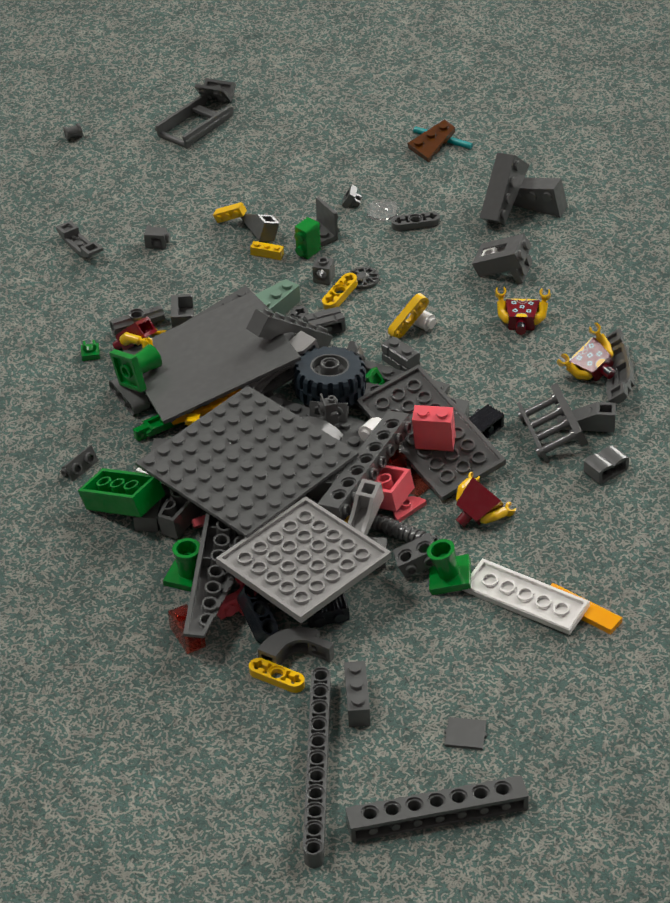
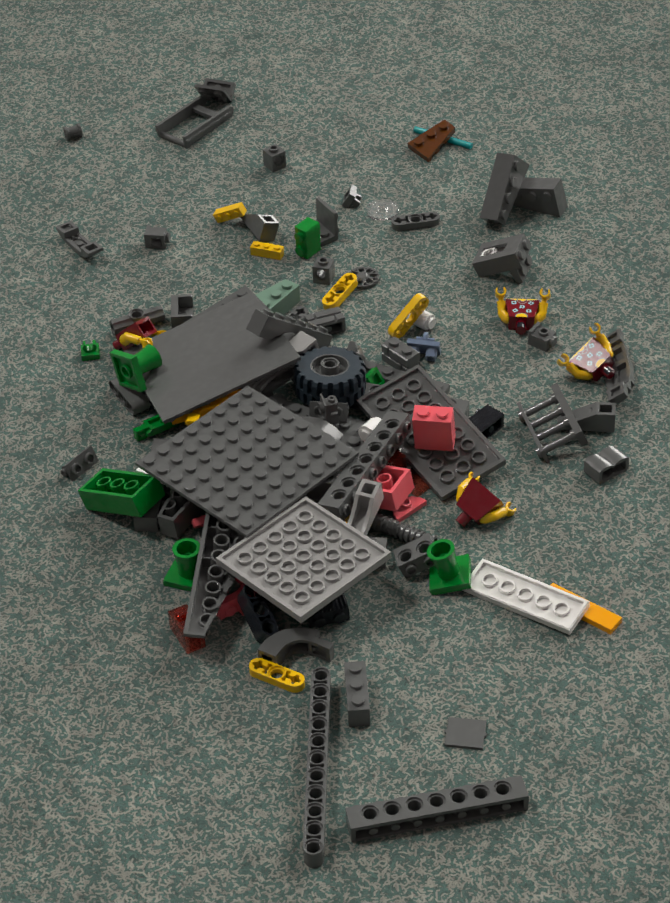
none -> dark grey brick [263,144,286,172]
none -> sand blue hips [407,332,441,362]
none -> dark grey brick [528,322,557,352]

